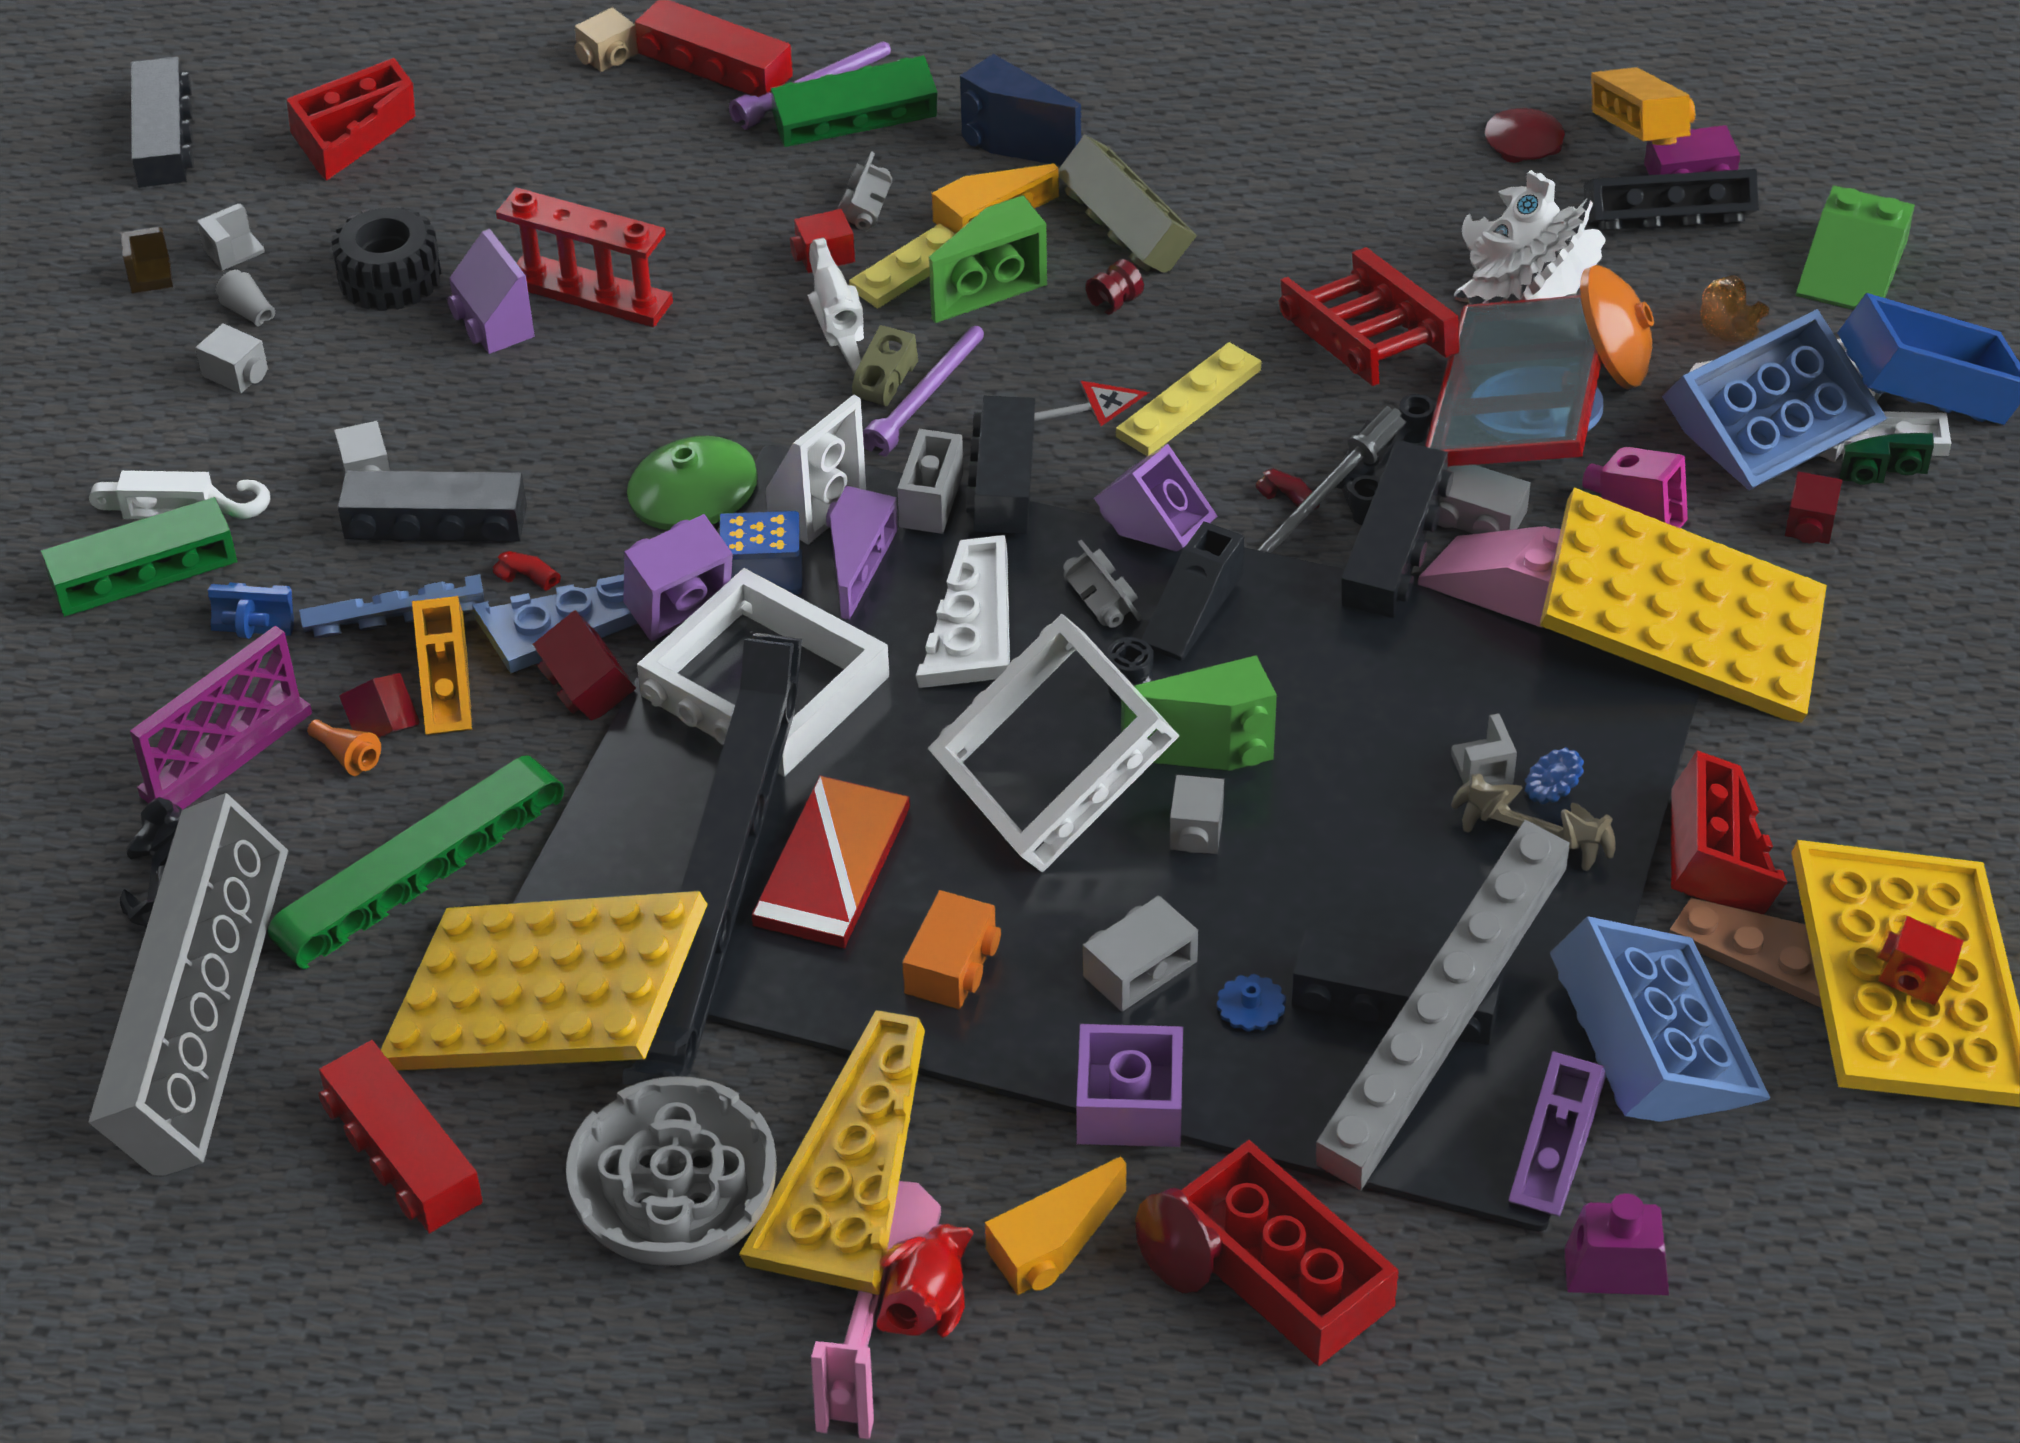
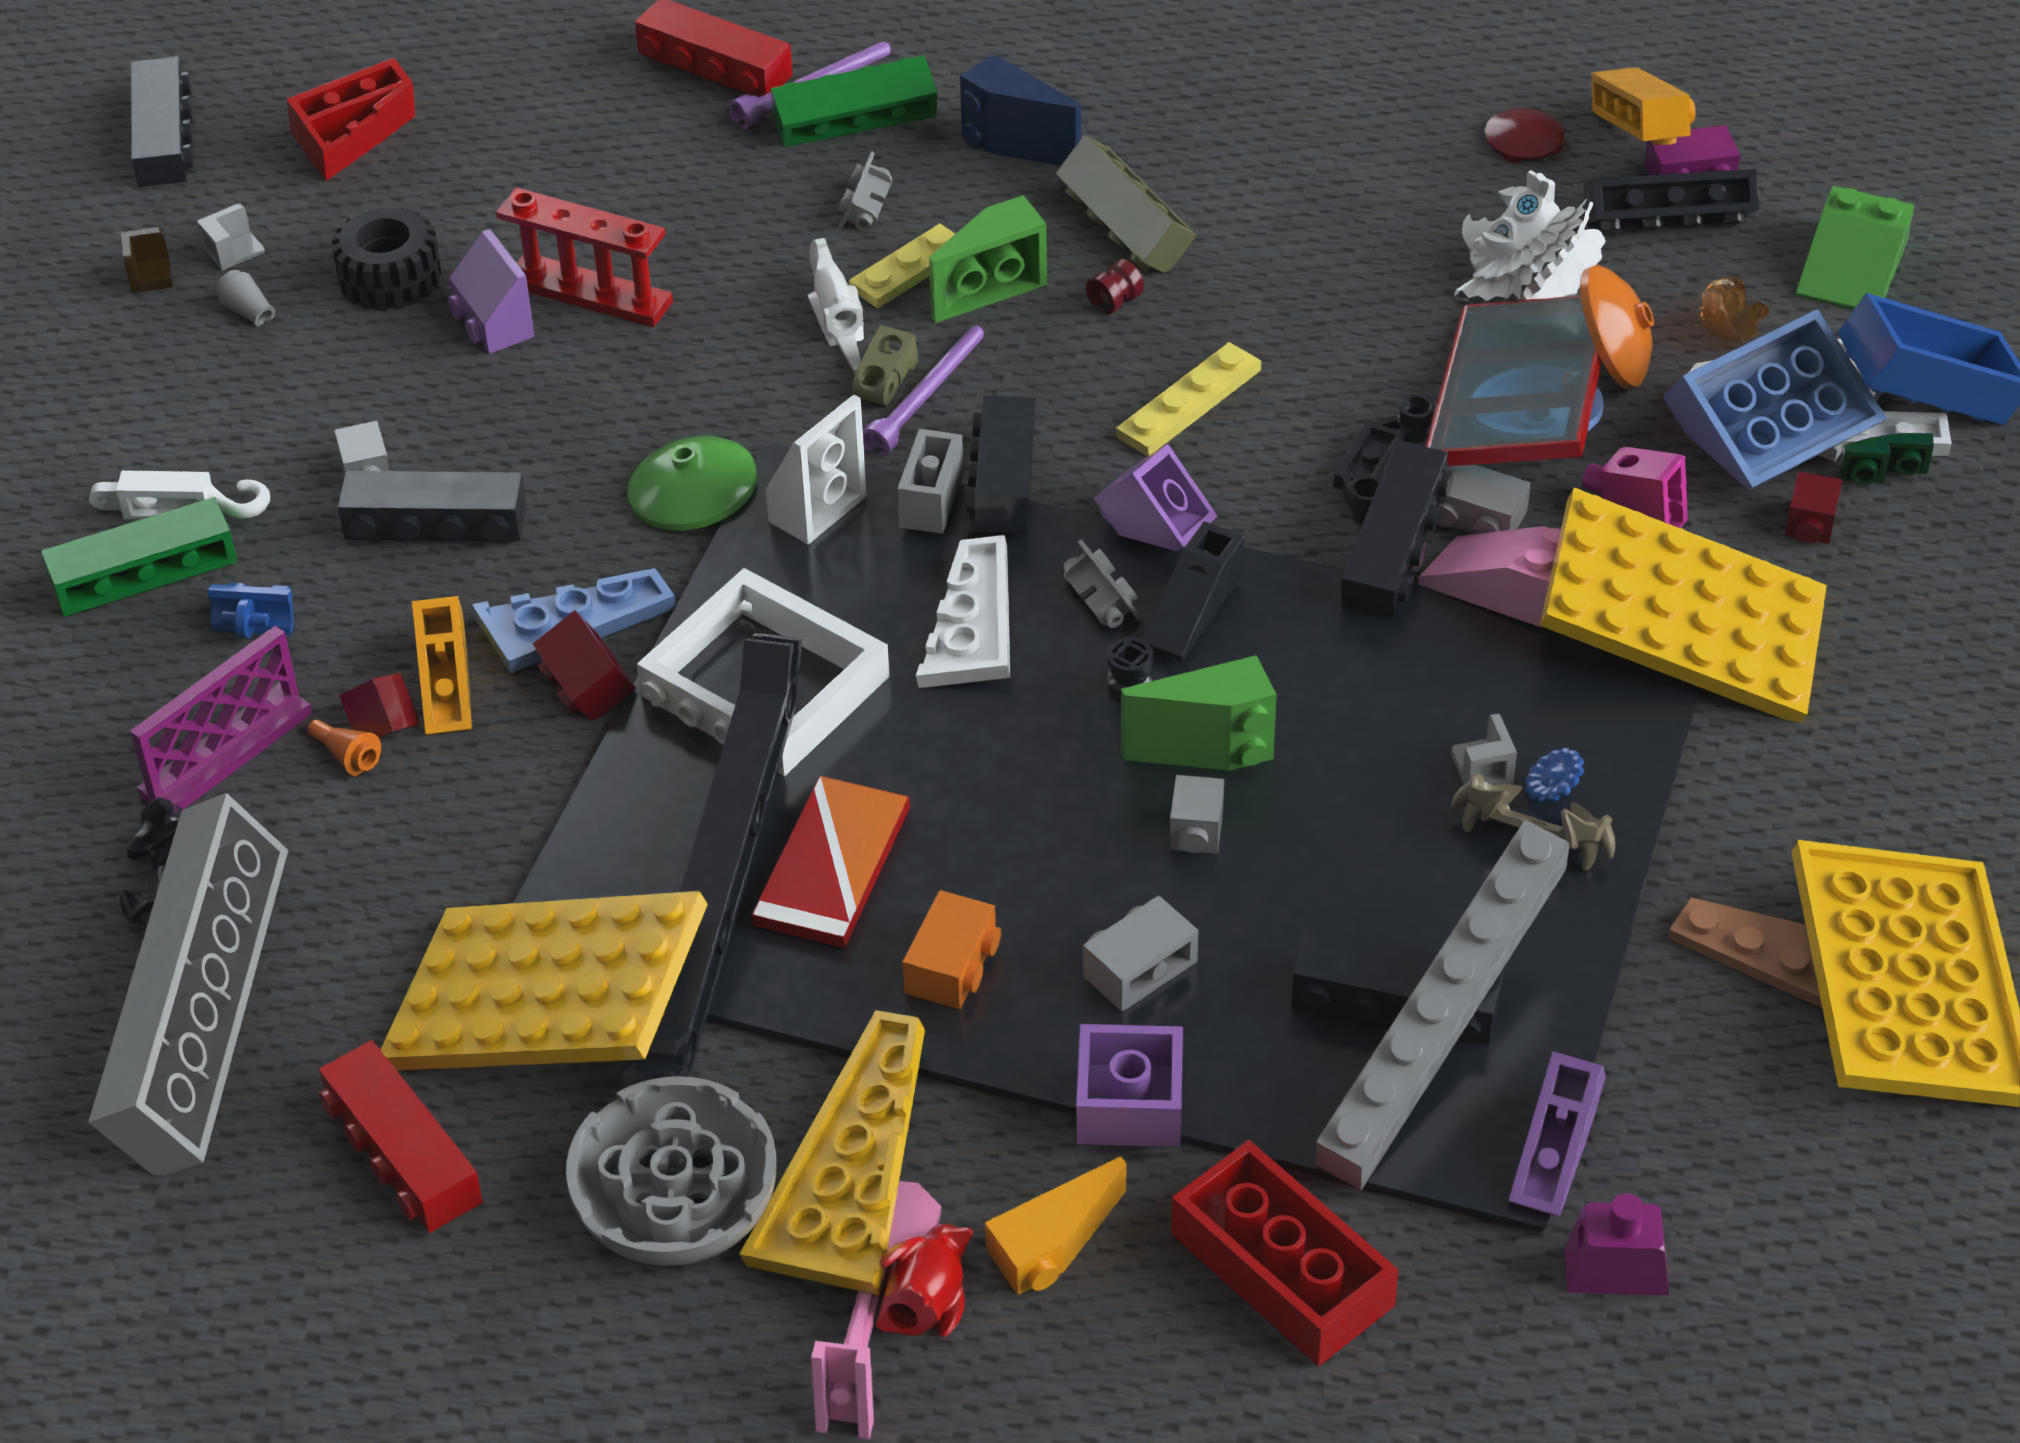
light grey brick [195,323,268,394] -> none
green beam [268,755,564,969] -> none
medium blue wing [299,574,485,638] -> none
red arm [492,551,561,591] -> none
tan brick [575,7,638,72] -> none
medium lavender brick [623,514,733,642] -> none
piece [720,511,803,595] -> none
red brick [790,209,855,273] -> none
medium lavender slope [826,485,898,620] -> none
white window [928,614,1180,872] -> none
light orange slope [932,164,1059,234] -> none
piece [1034,380,1150,426] -> none
dark red dish [1135,1188,1222,1293] -> none
blue piece [1216,974,1286,1032] -> none
dark red arm [1255,468,1320,509] -> none
dark grey piece [1257,406,1406,553] -> none
red fence [1279,247,1460,386] -> none
medium blue slope [1550,916,1770,1122] -> none
red wedge [1671,750,1787,915] -> none
red brick [1876,916,1964,1006] -> none

